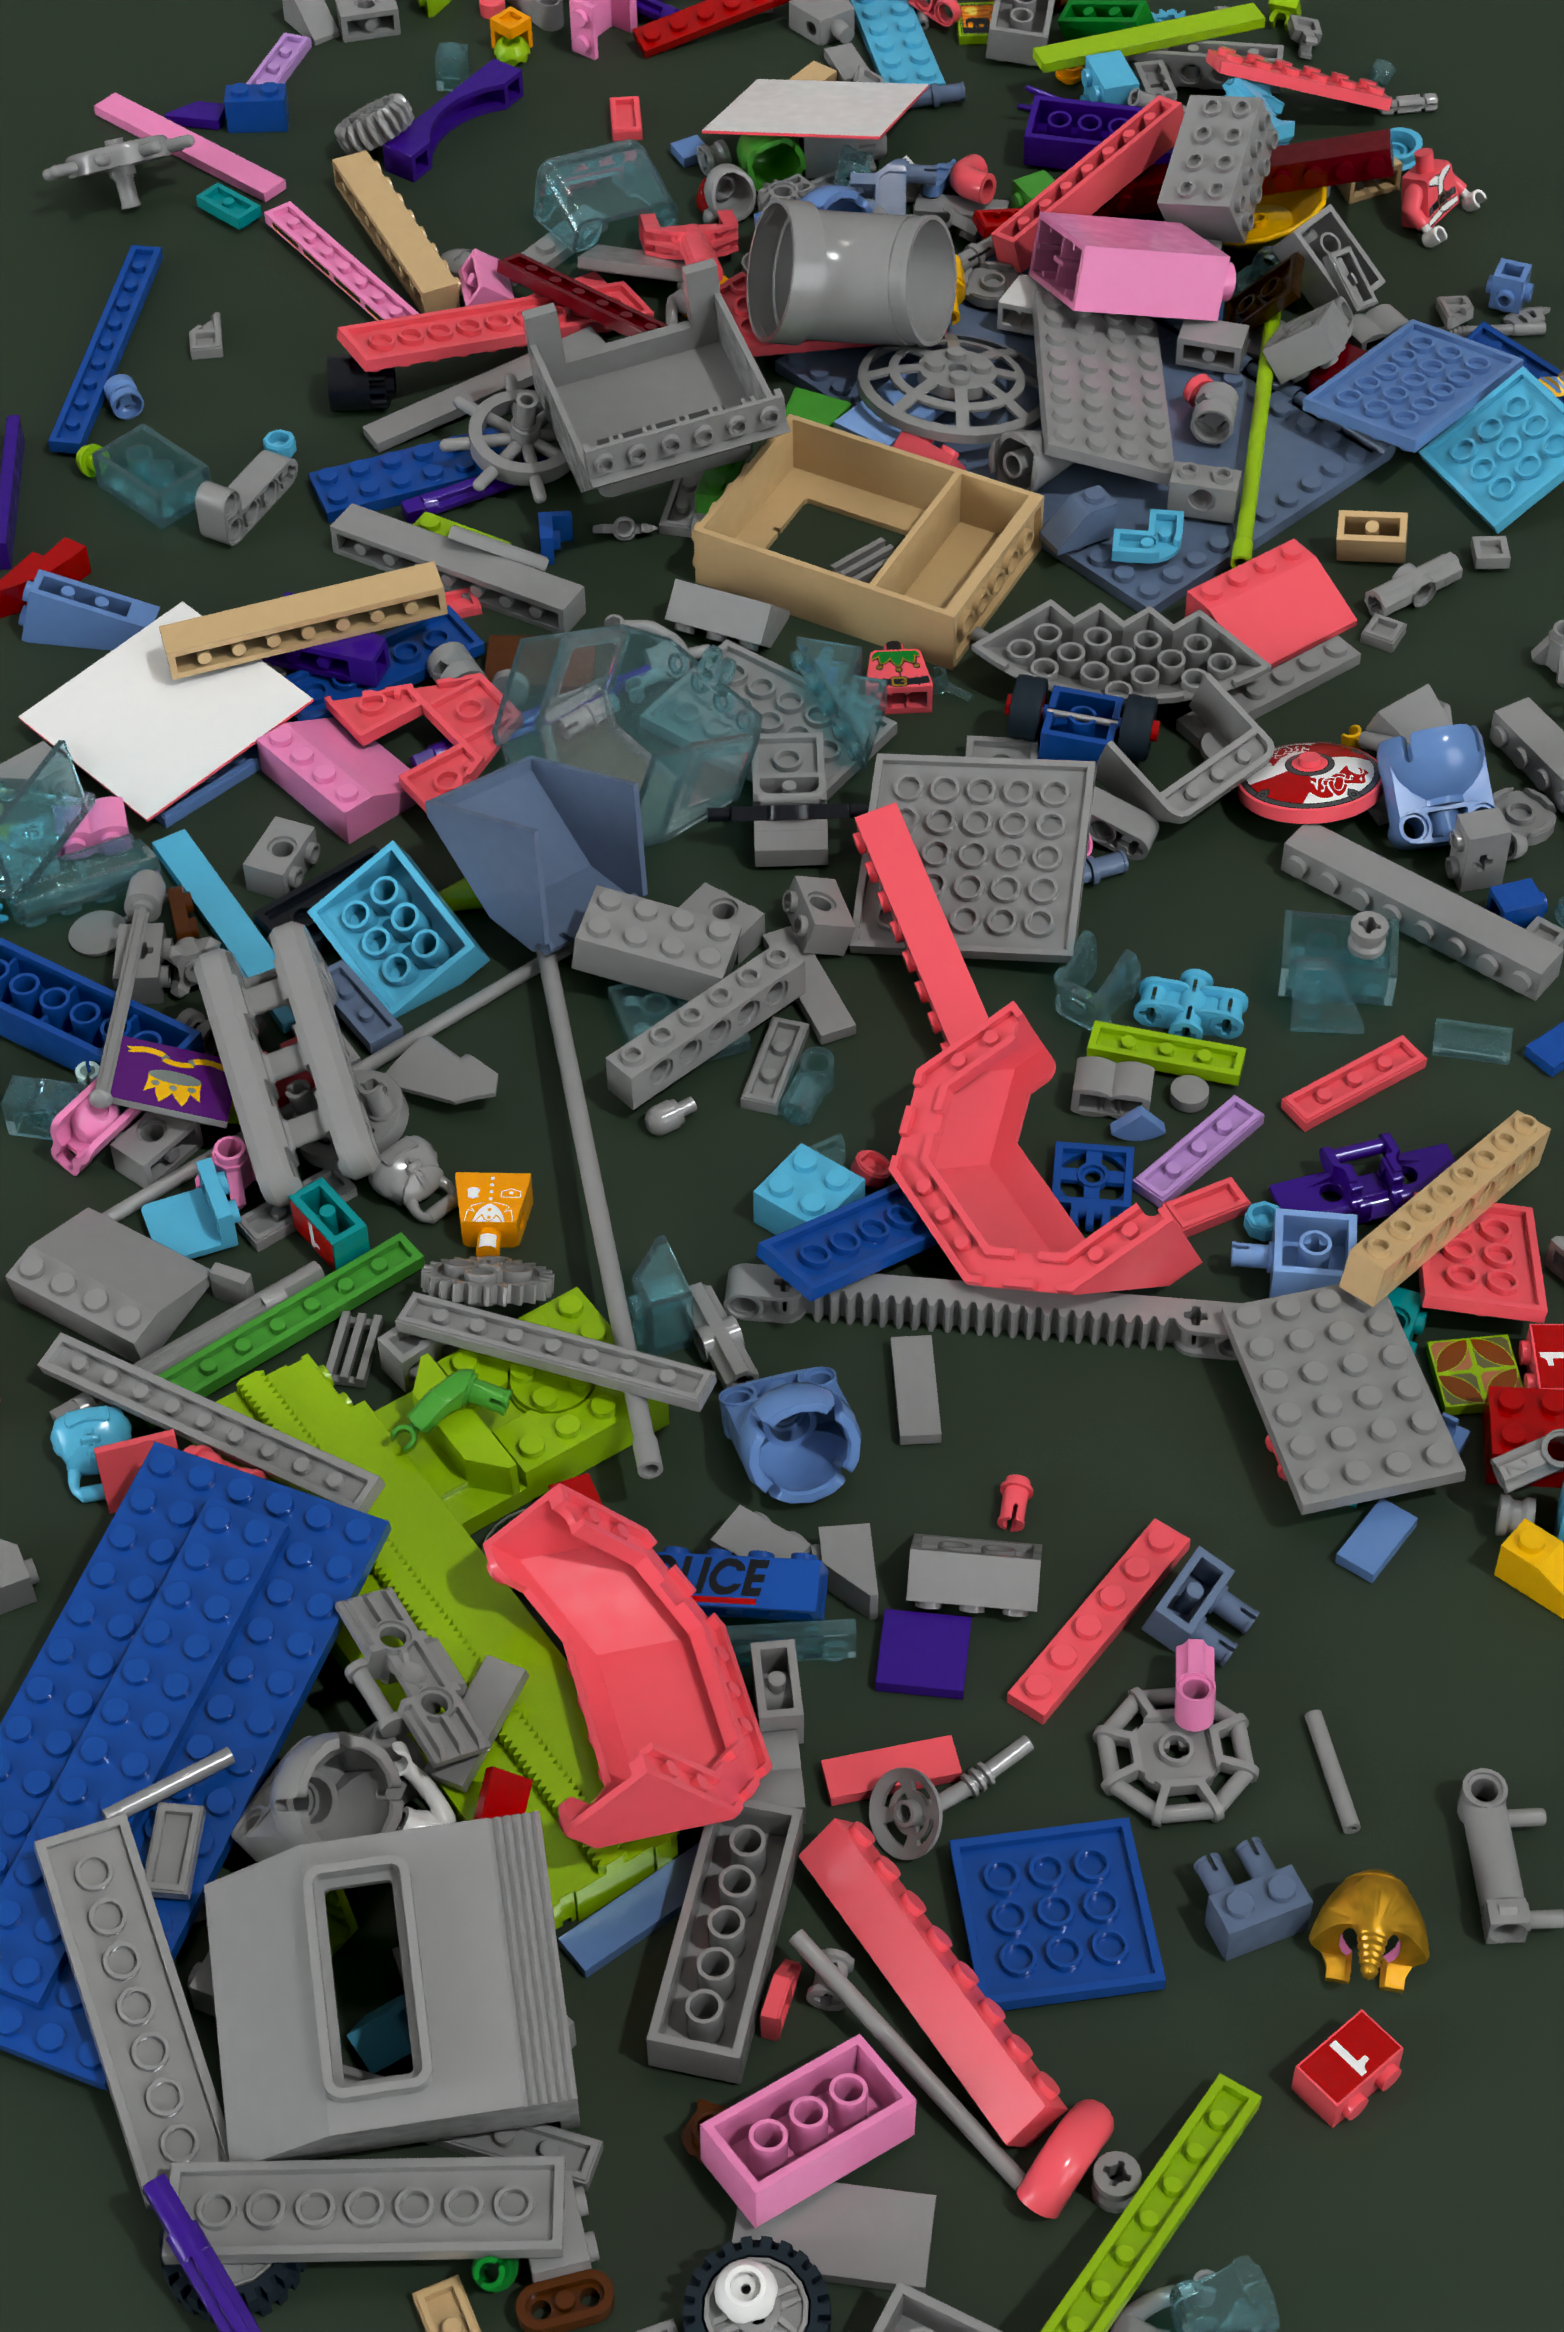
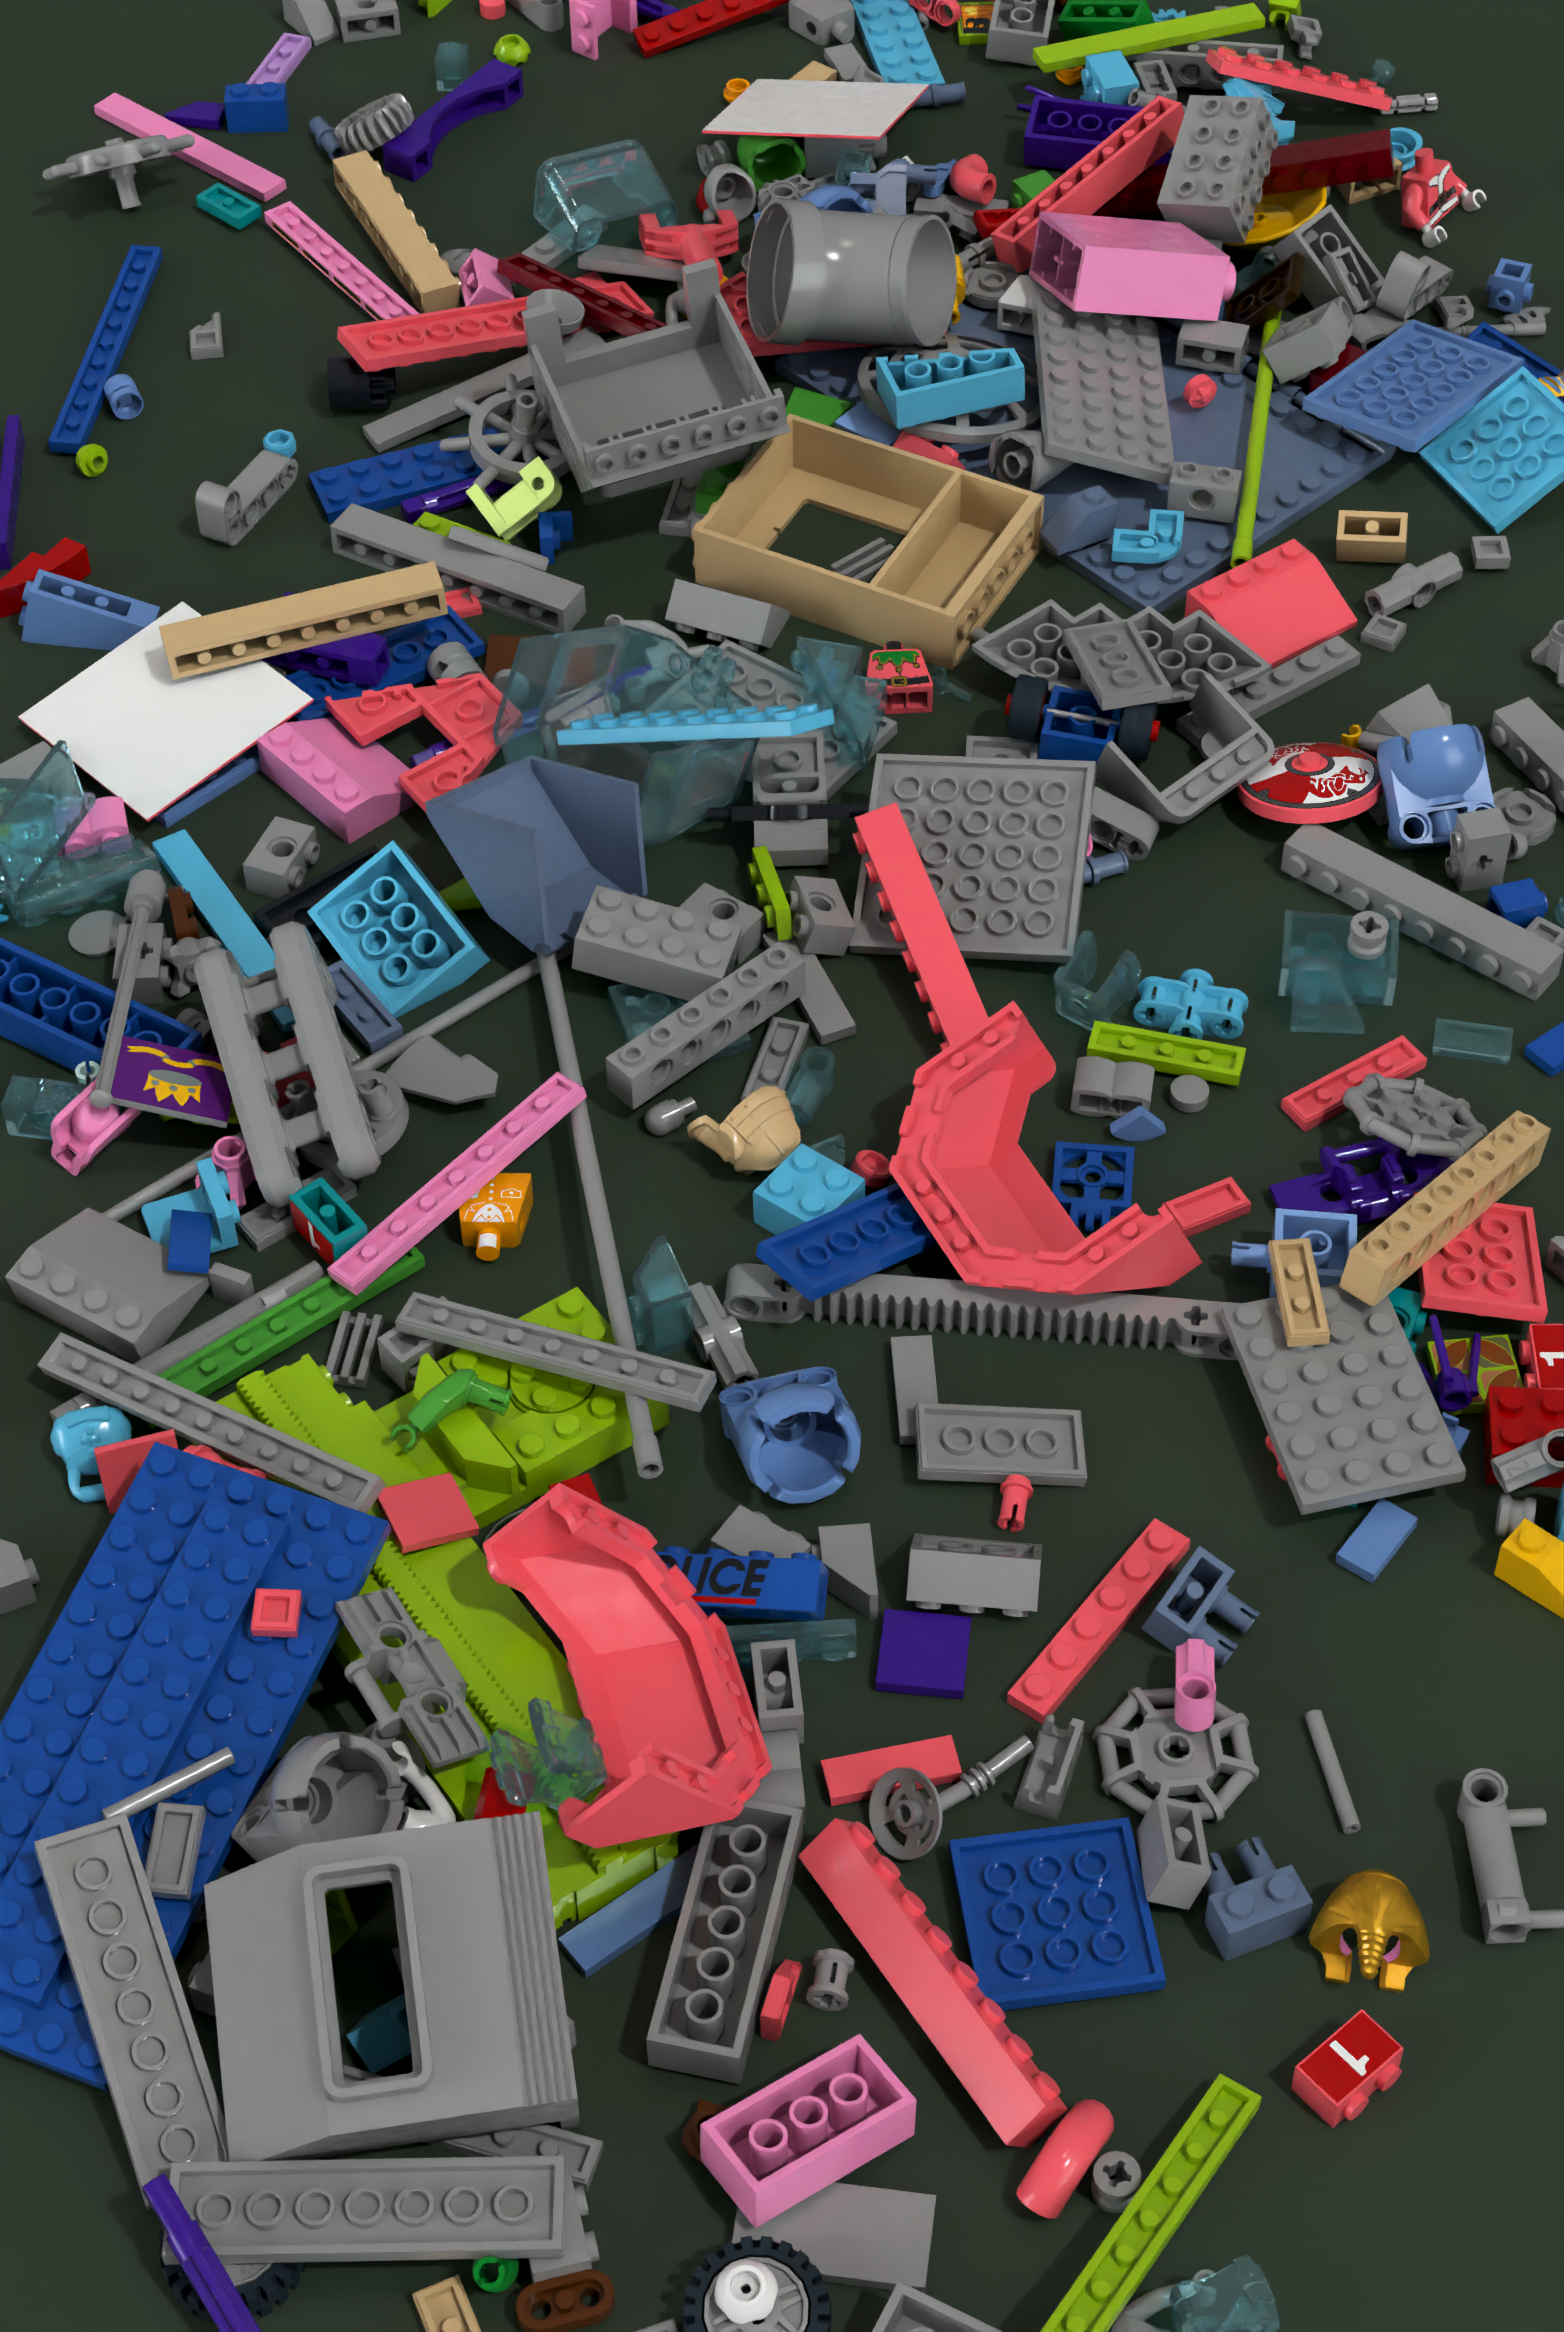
clear light blue brick [92,423,211,529] -> none
light grey brick [110,1111,204,1188] -> none
light grey piece [368,1135,458,1224] -> none
light grey gear [421,1256,555,1307] -> none
light grey tile [423,1655,529,1793] -> none
light orange panel [490,6,533,49] -> none
light grey piece [593,516,658,542] -> none
coral tile [609,96,643,141] -> none
medium blue tile [670,135,705,168] -> none
light grey piece [789,1929,1026,2191] -> none
lavender tile [1132,1095,1265,1208] -> none
light grey wheel [1190,381,1239,445] -> none
medium azure tile [1243,1201,1279,1242] -> none
none -> blue slope [167,1209,212,1274]
none -> coral tile [251,1588,303,1638]
none -> sand blue pin [309,116,346,160]
none -> bright pink tile [327,1071,587,1296]
none -> coral piece [375,1472,479,1554]
none -> yellowish green piece [466,456,563,542]
none -> clear light blue piece [490,1697,607,1810]
none -> light grey piece [526,289,585,337]
none -> medium azure plate [556,703,834,745]
none -> tan head [687,1086,801,1176]
none -> light orange plate [723,78,750,103]
none -> lime plate [747,845,793,941]
none -> medium azure wedge [876,348,1025,429]
none -> light grey tile [913,1402,1087,1487]
none -> light grey hinge [1014,1714,1084,1821]
none -> light grey tile [1063,618,1172,711]
none -> light grey brick [1135,1795,1211,1910]
none -> tan tile [1267,1238,1330,1347]
none -> light grey plate [1343,1073,1488,1162]
none -> light grey beam [1375,251,1454,320]
none -> dark purple plant [1418,1315,1481,1412]

